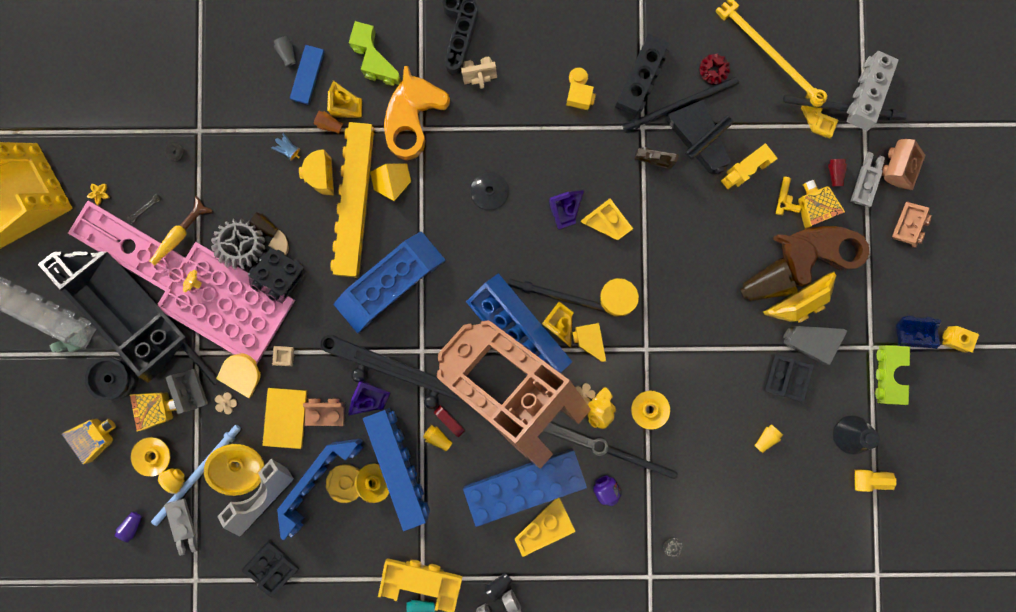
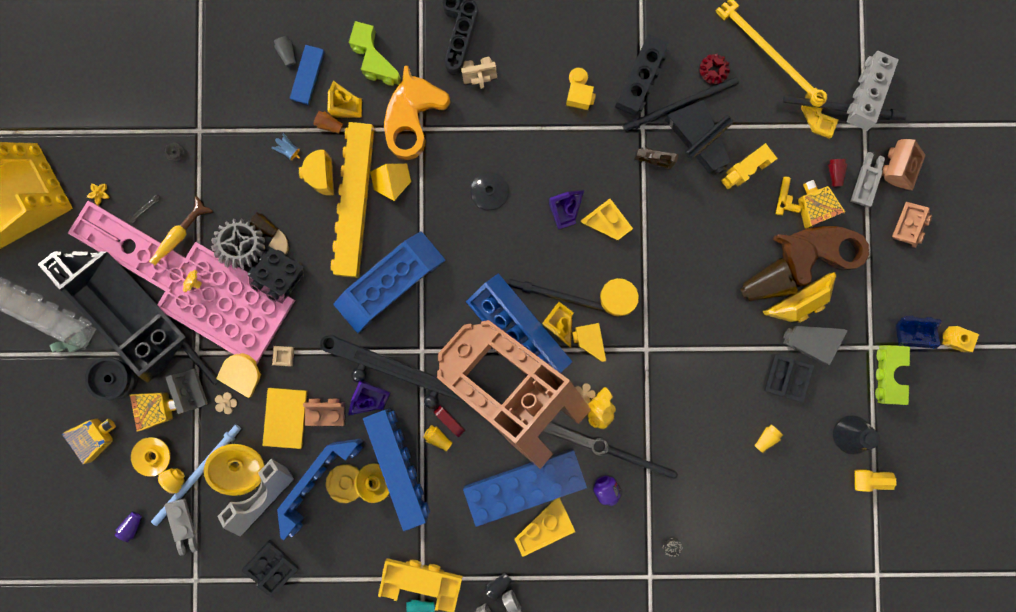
yellow dish [631,391,670,429] -> none

